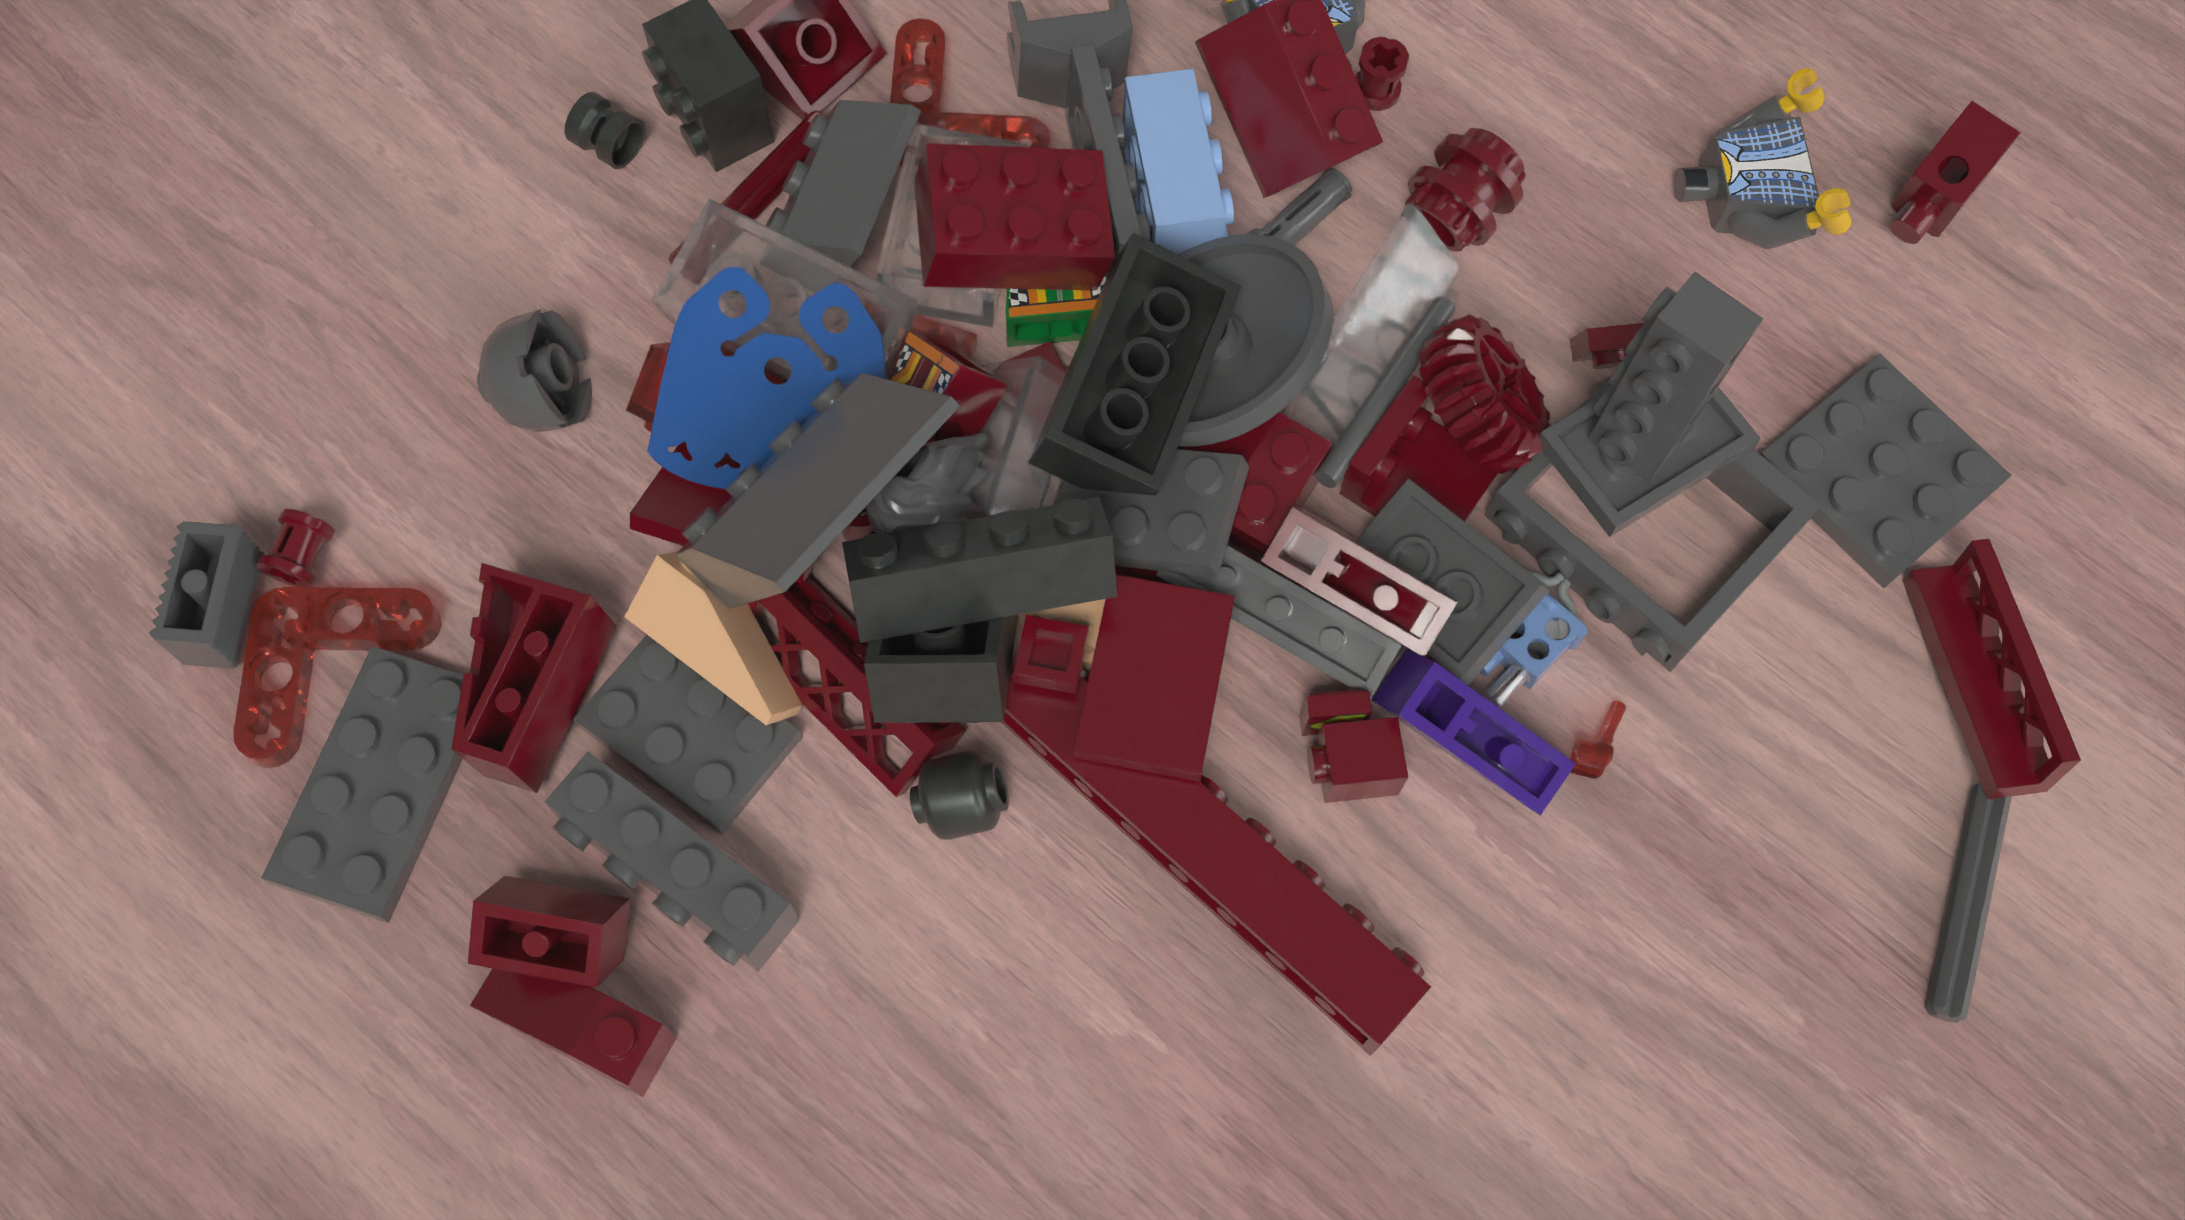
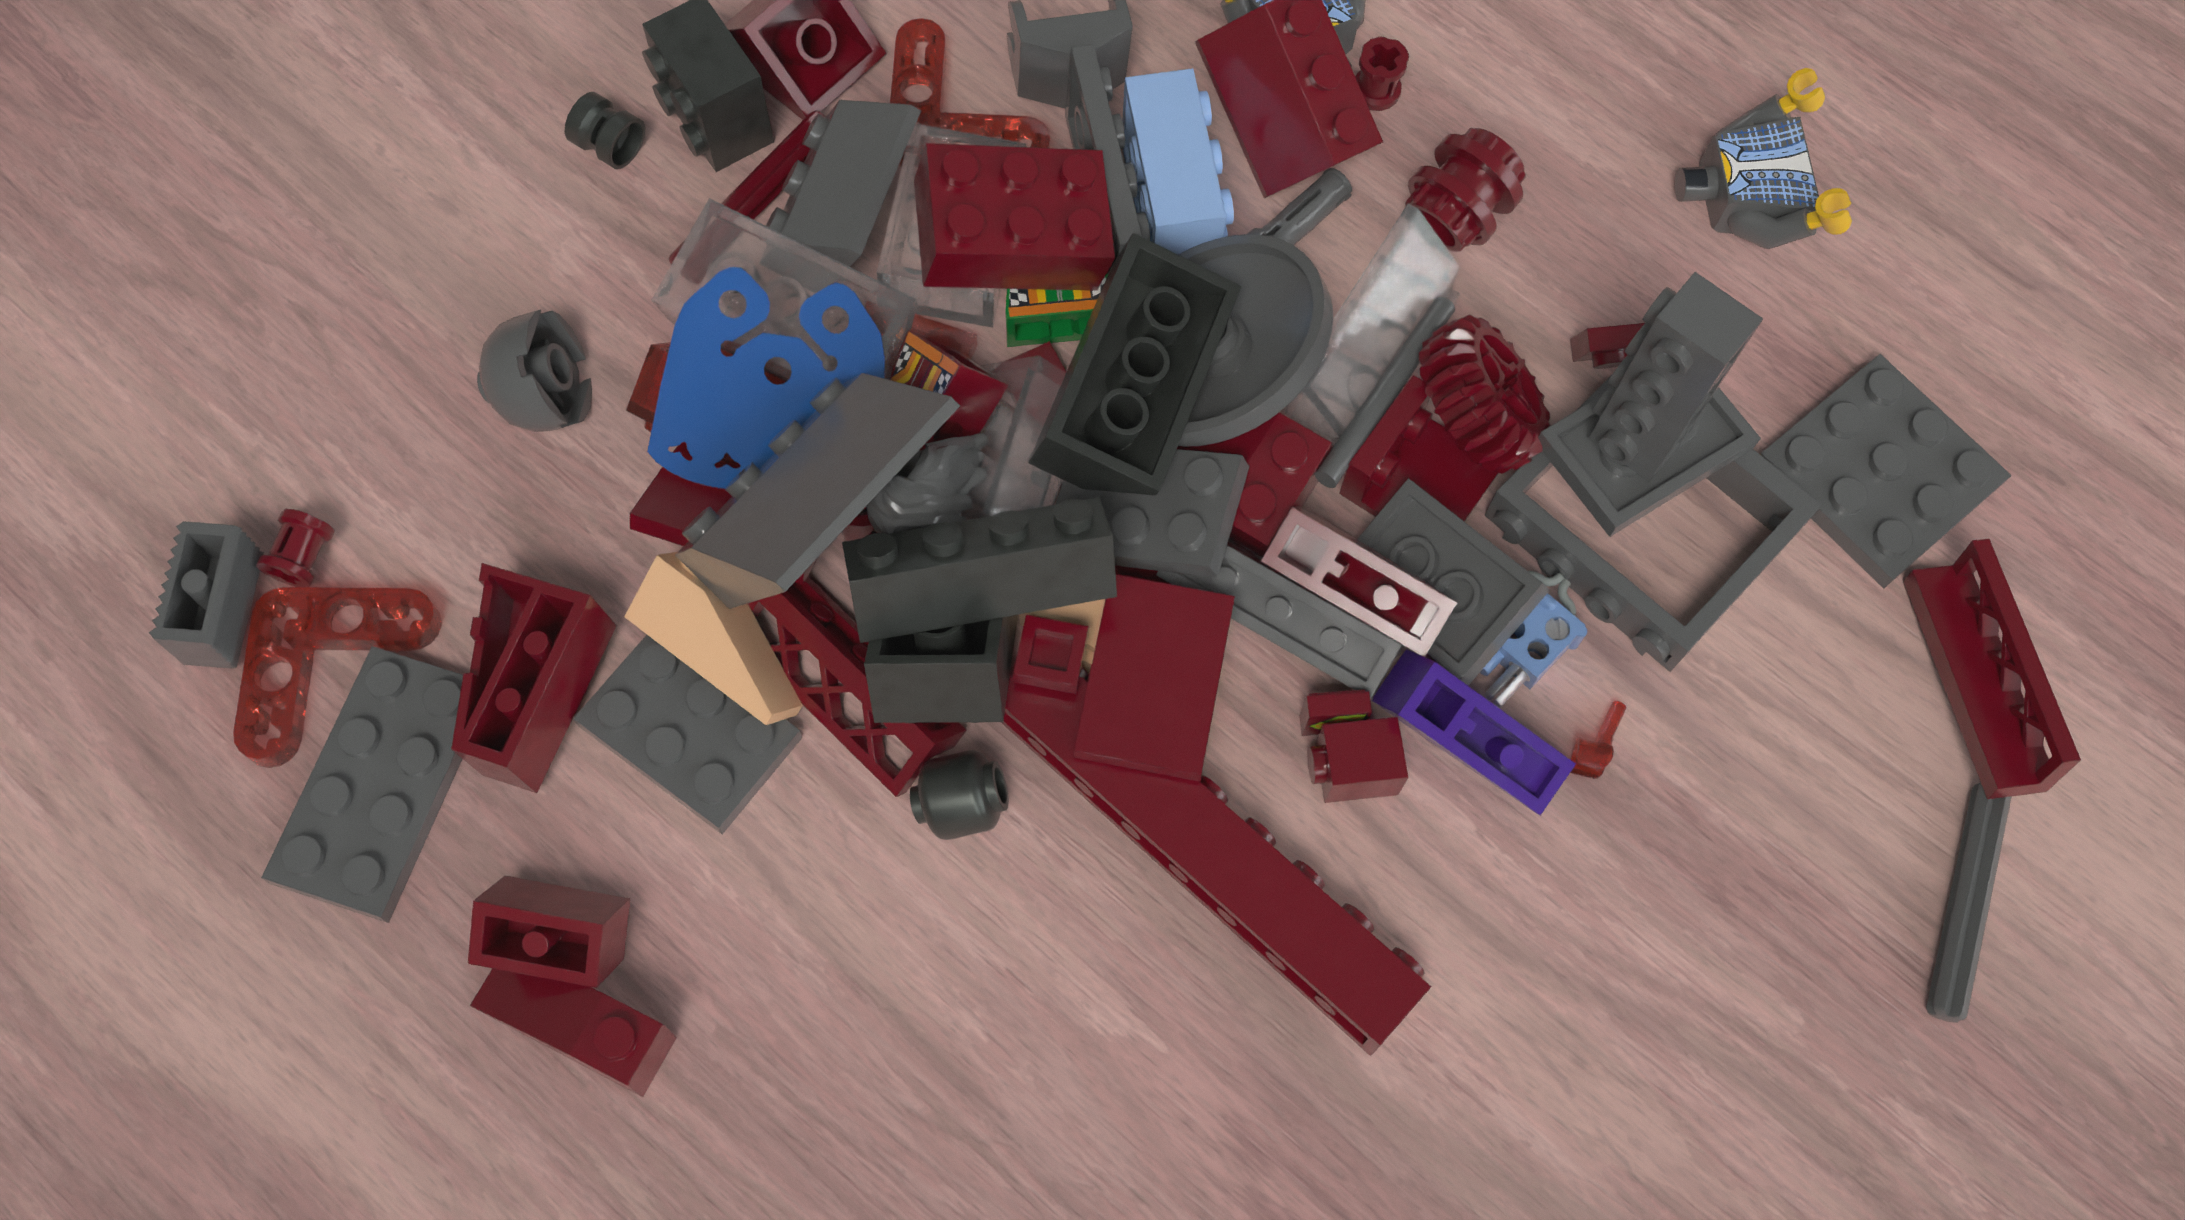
dark grey brick [545,752,799,972] -> none
dark red torso [1889,101,2021,244] -> none

